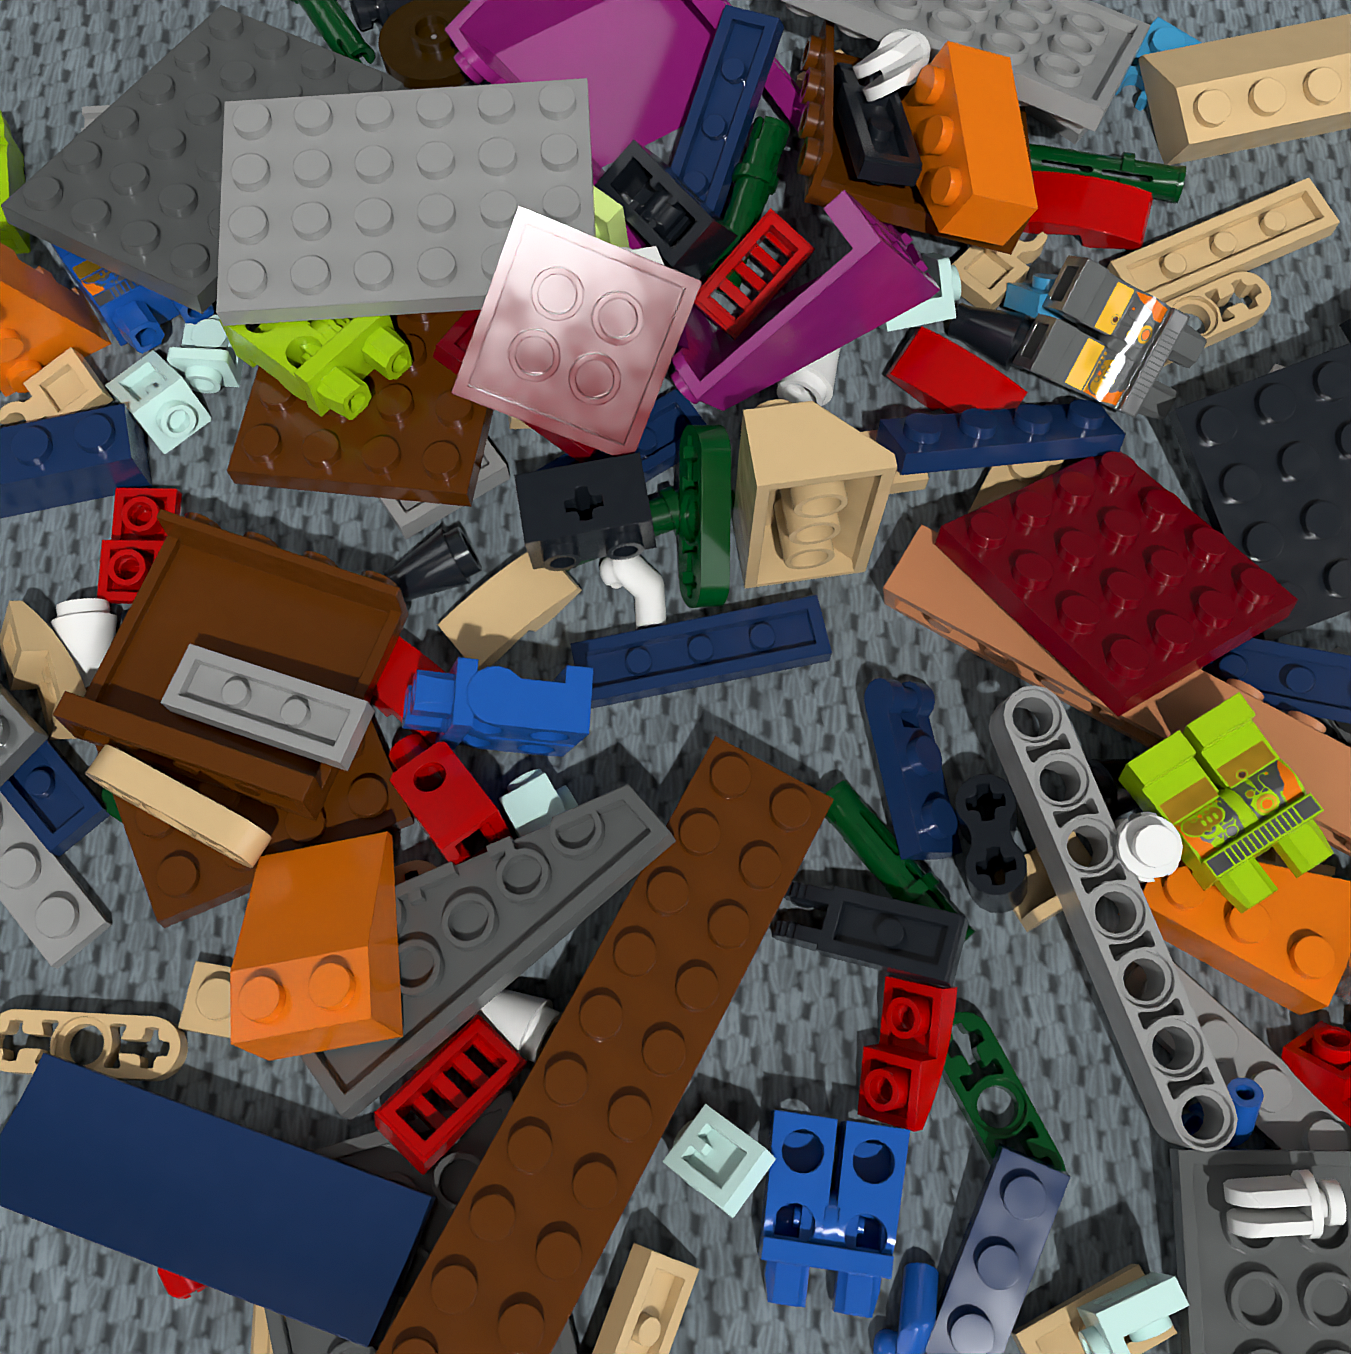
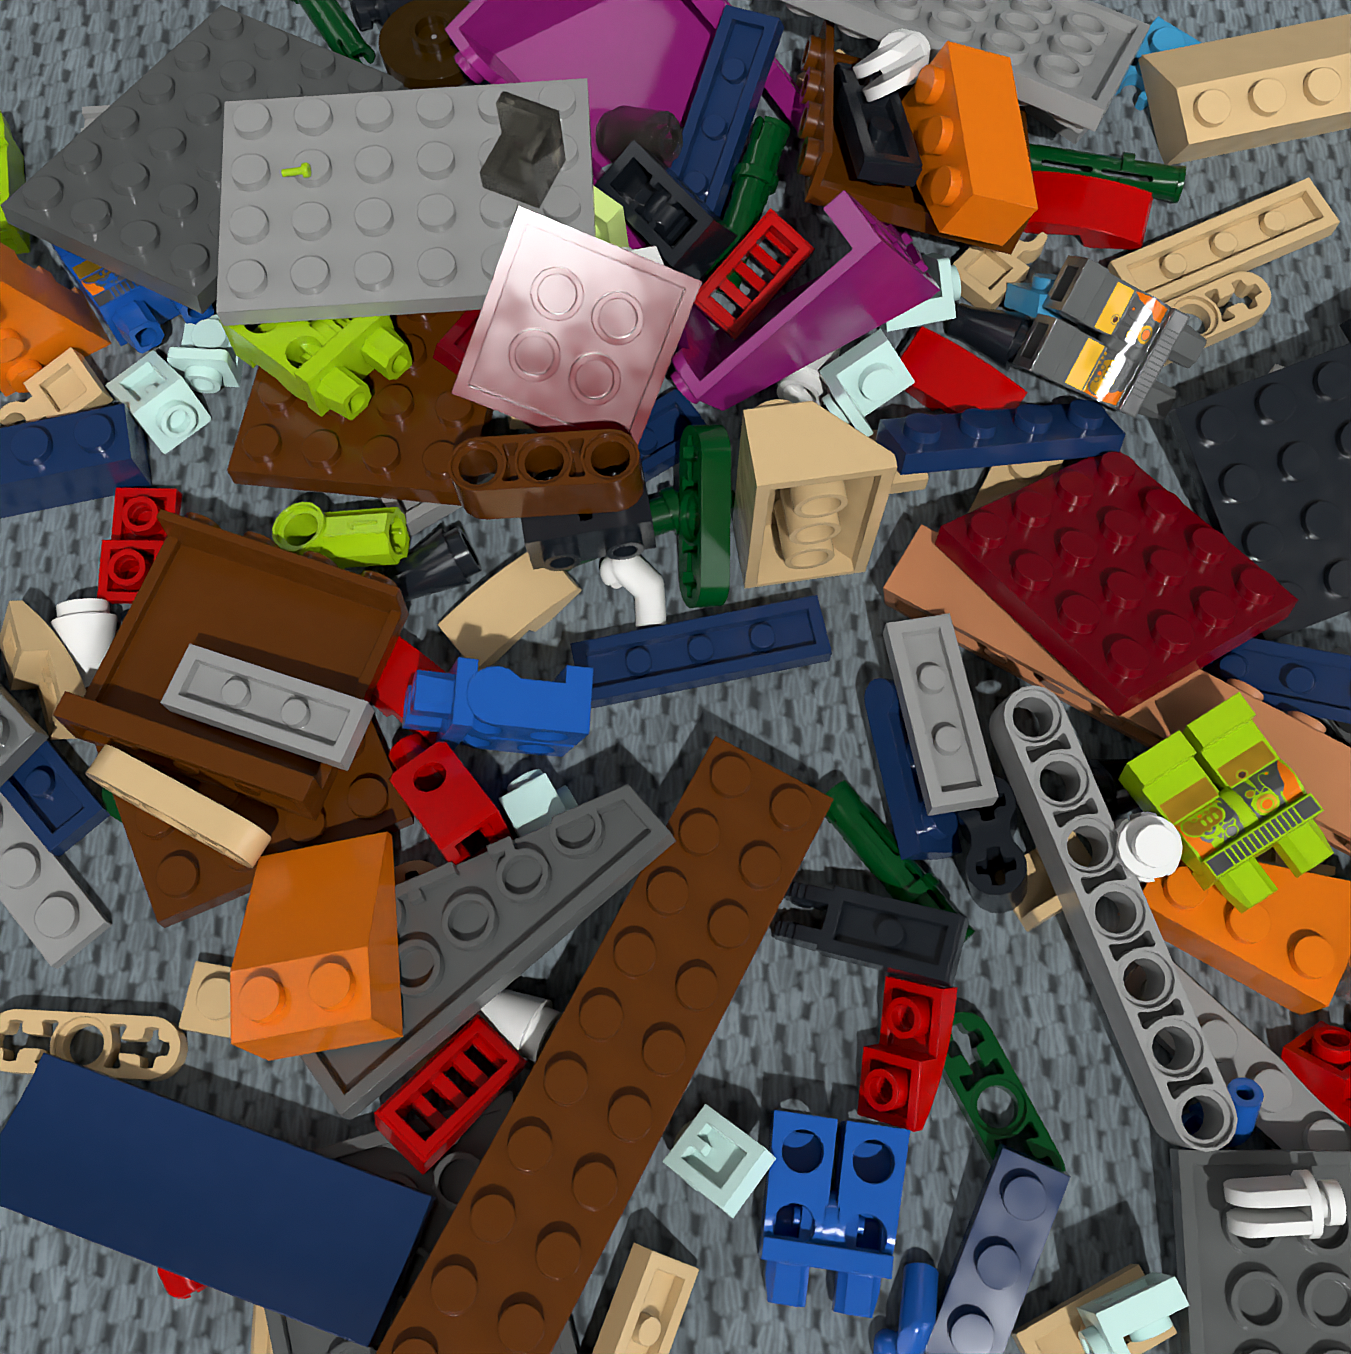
none -> lime piece [272,502,410,569]
none -> lime piece [281,162,311,178]
none -> reddish brown beam [447,429,644,520]
none -> clear smoke panel [479,91,566,208]
none -> clear smoke brick [596,105,683,168]
none -> light aqua bracket [819,328,915,437]
none -> light grey plate [883,613,999,816]

